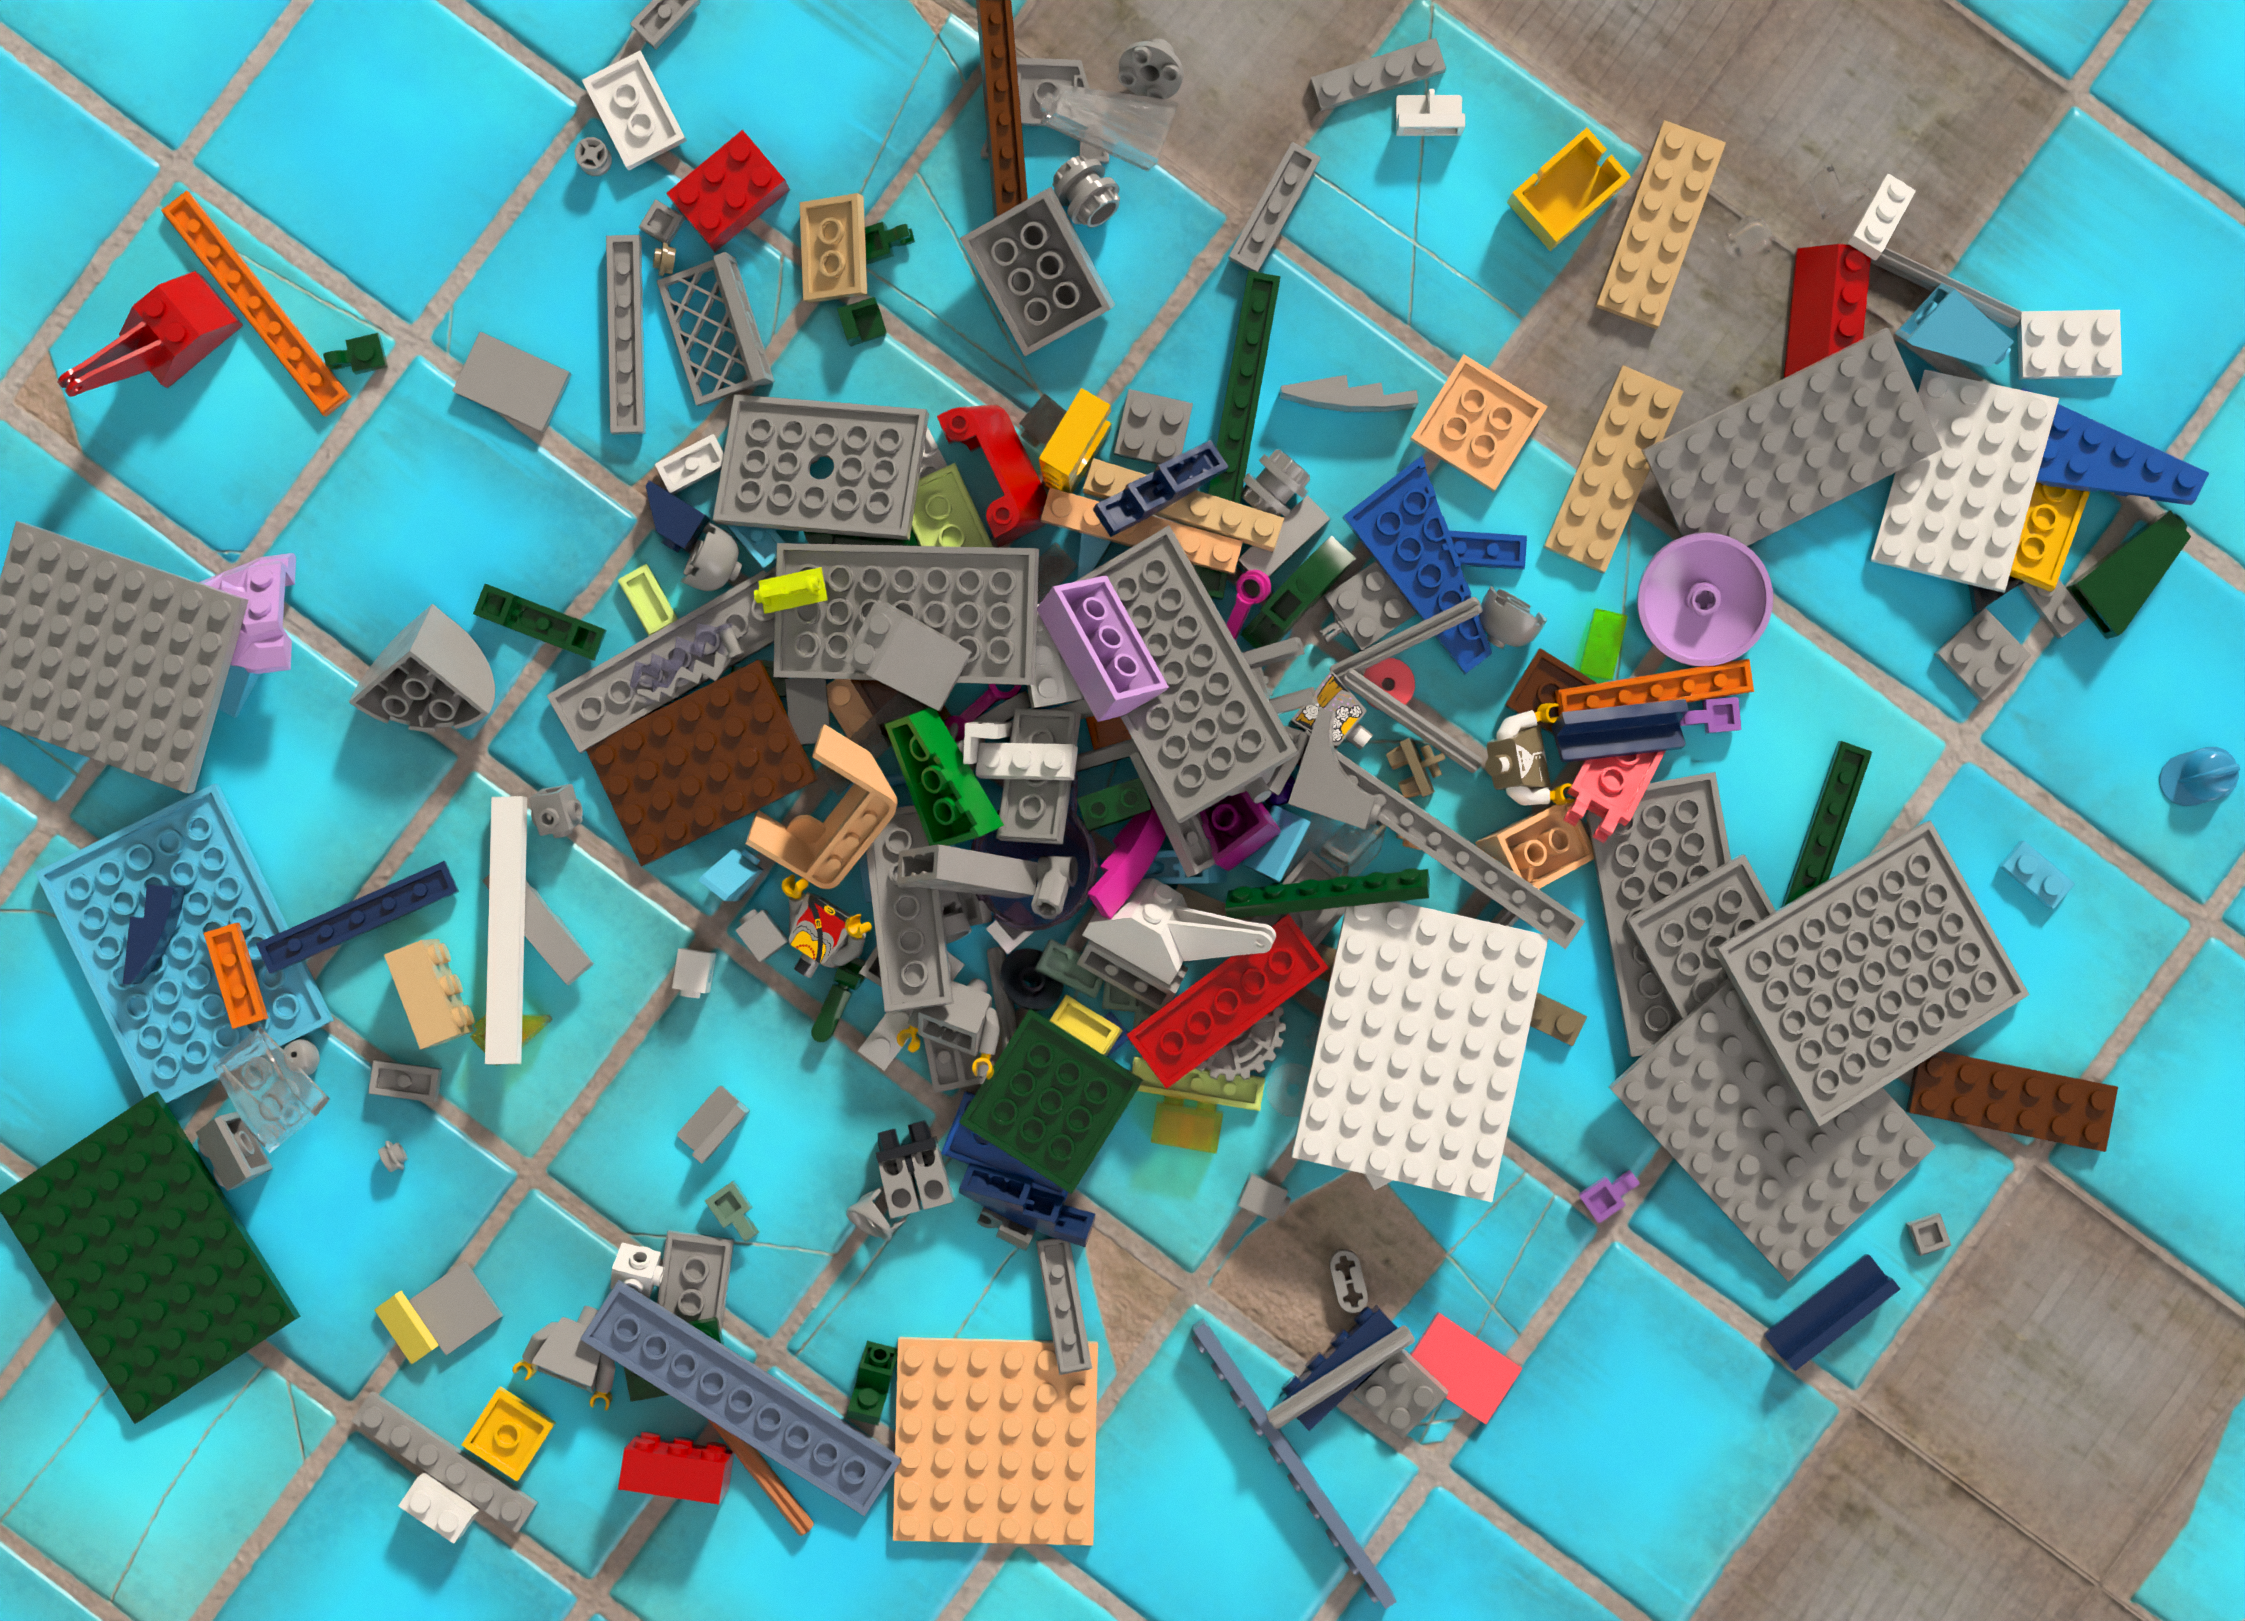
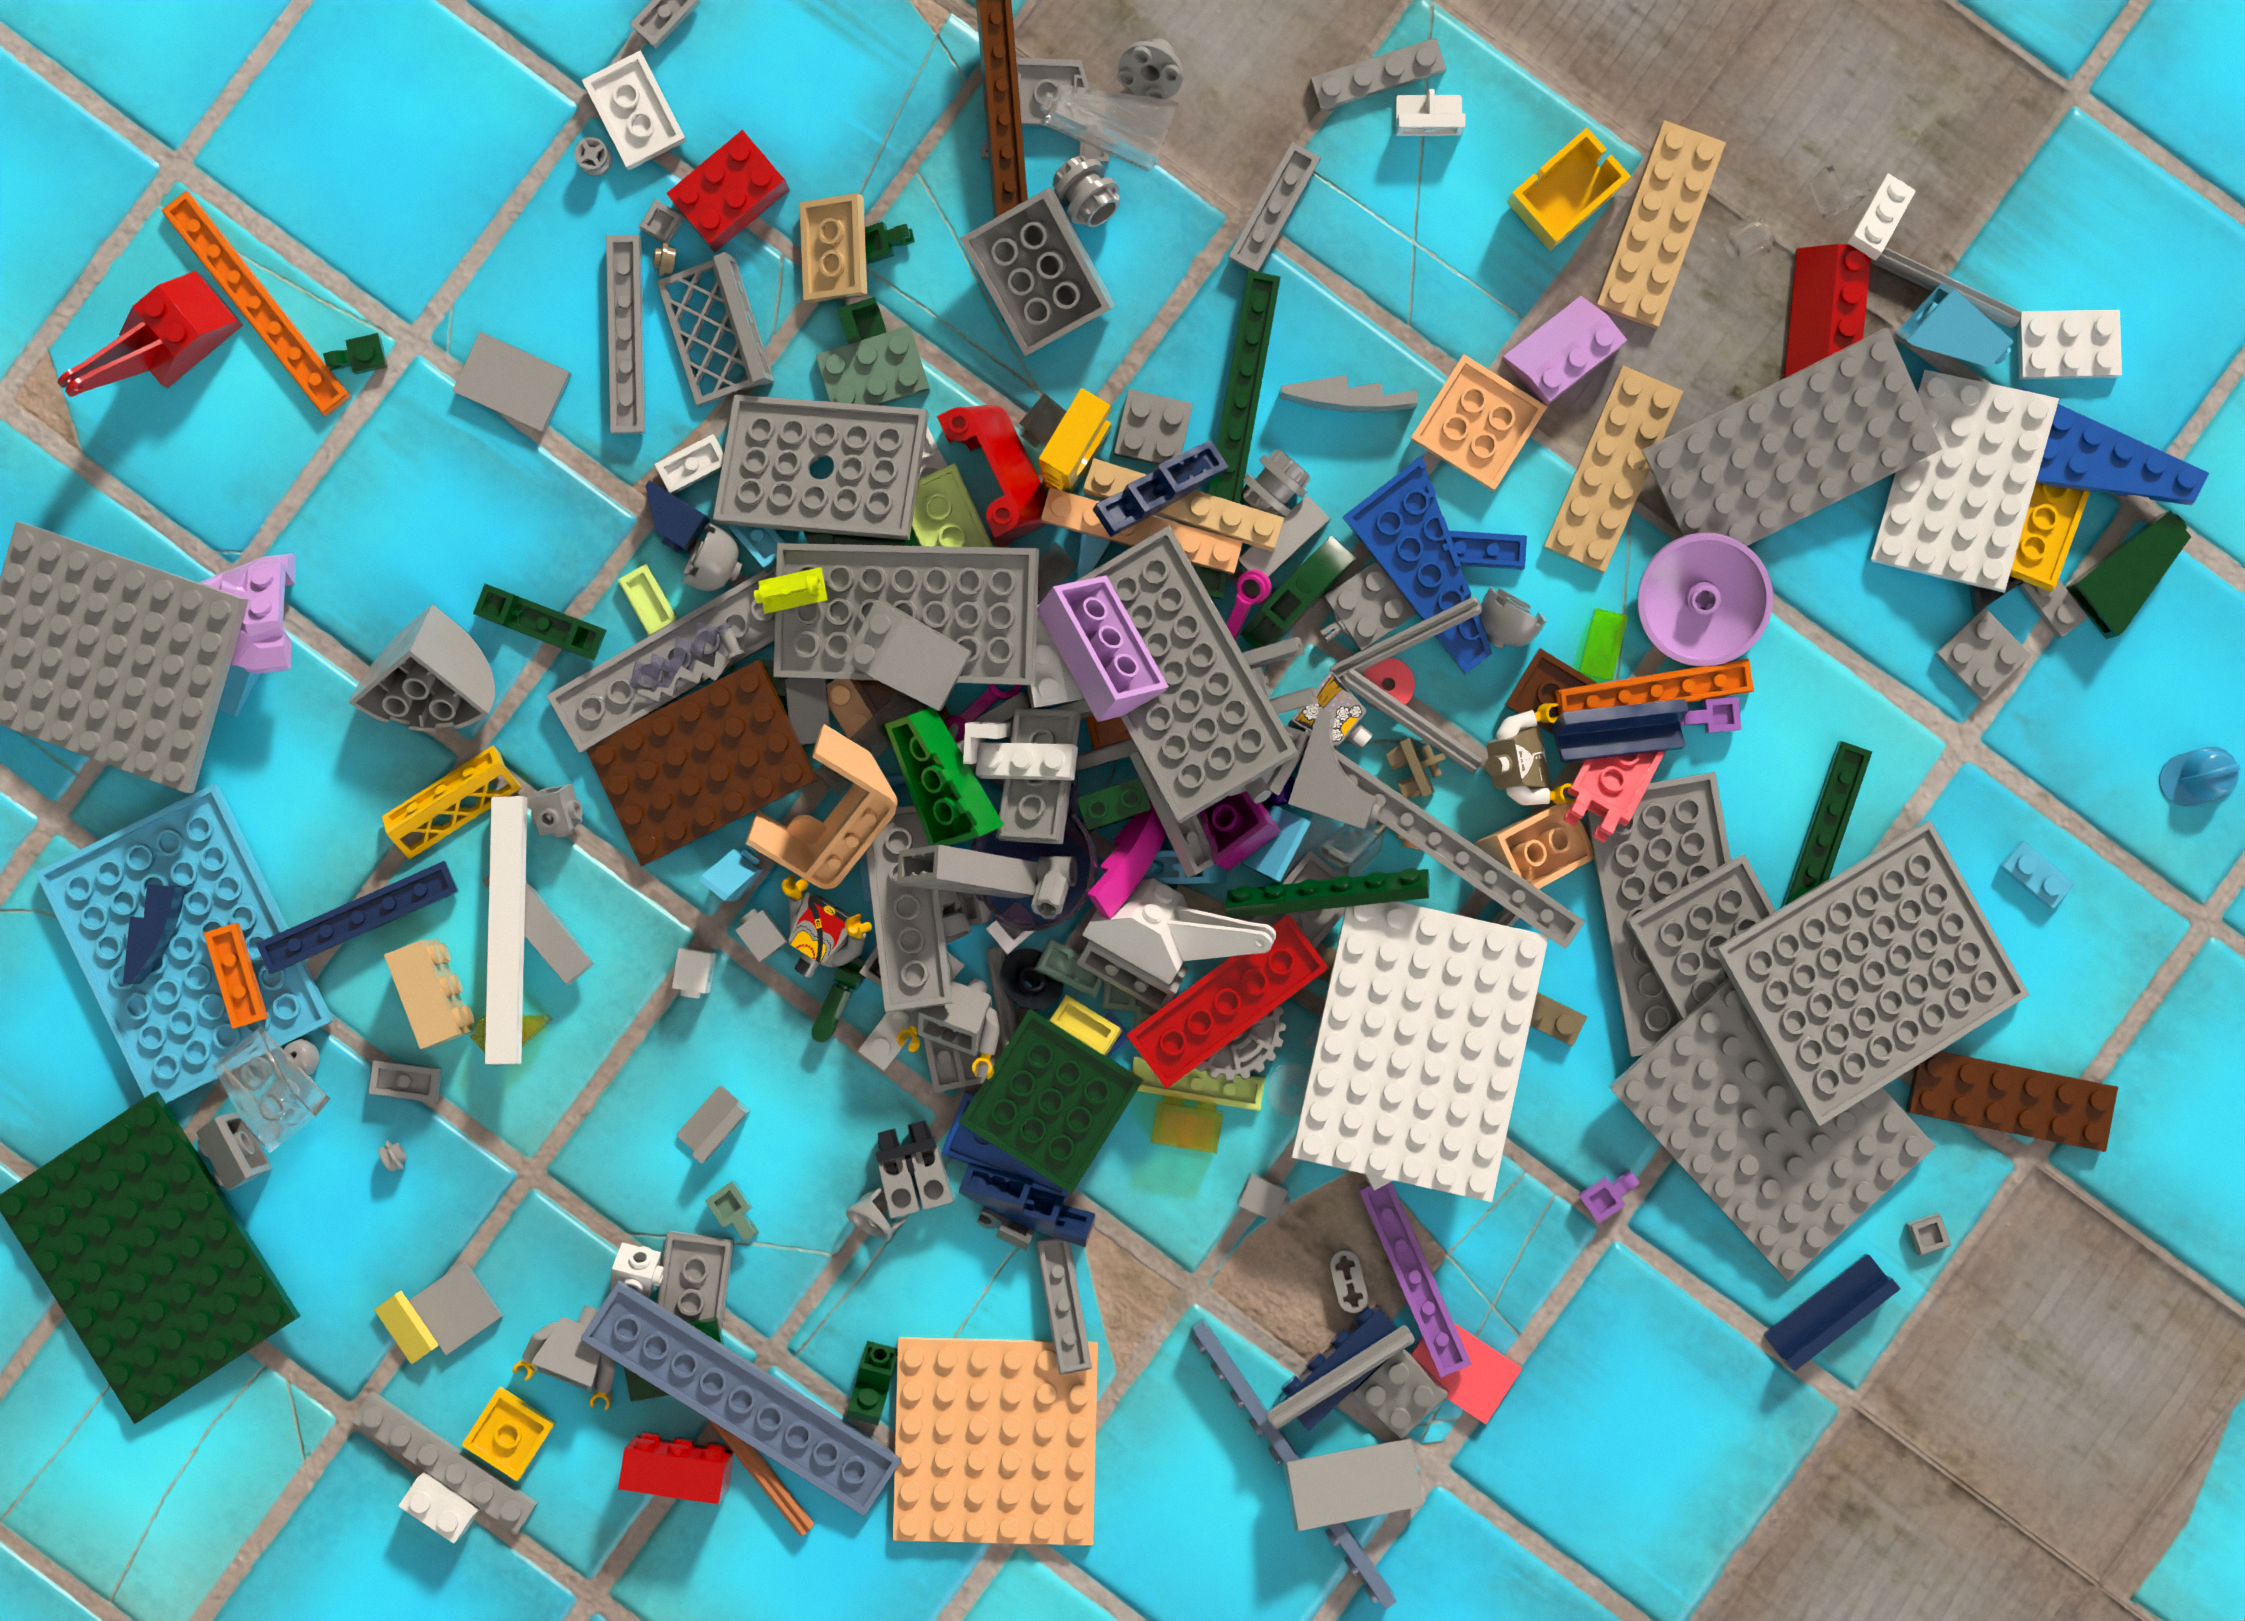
none -> yellow fence [382,745,521,860]
none -> sand green plate [815,325,930,406]
none -> light grey tile [1283,1438,1423,1531]
none -> medium lavender plate [1359,1181,1472,1378]
none -> lavender slope [1502,296,1628,406]

